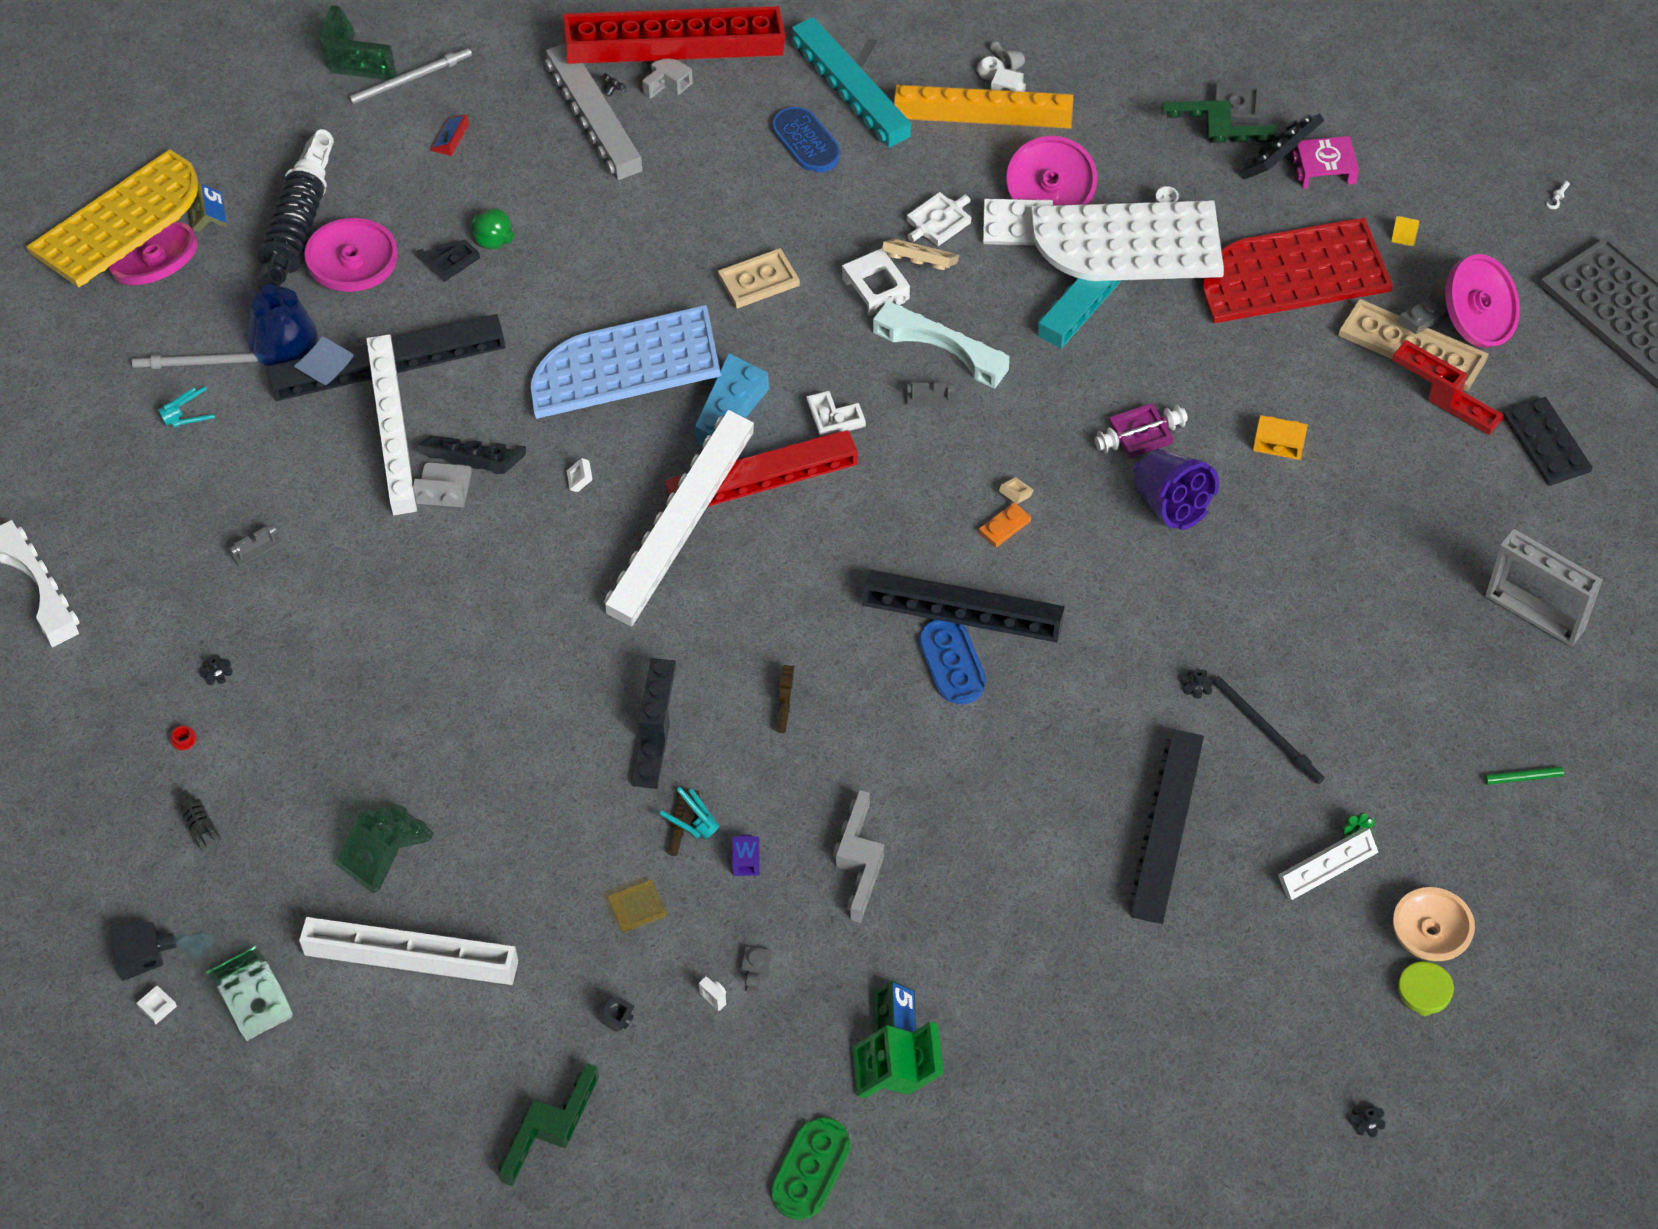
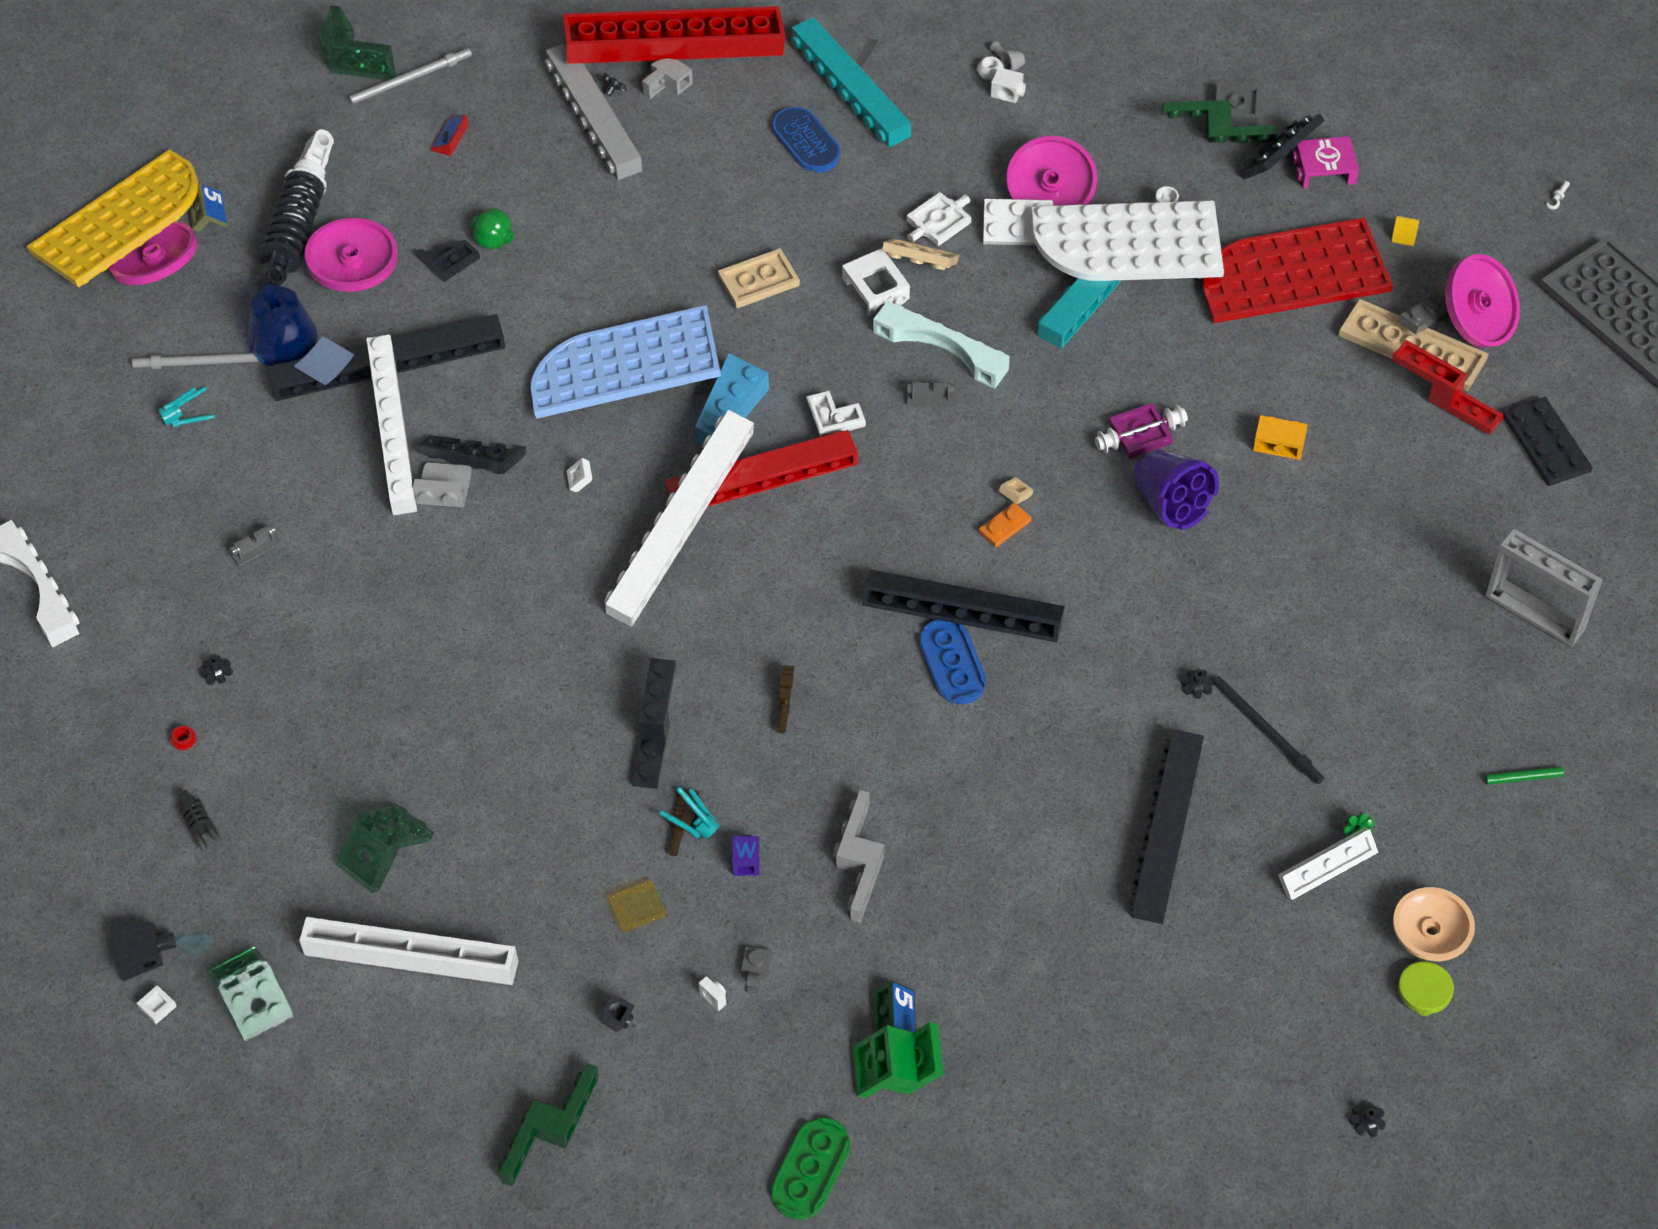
light orange brick [895,85,1073,128] -> none

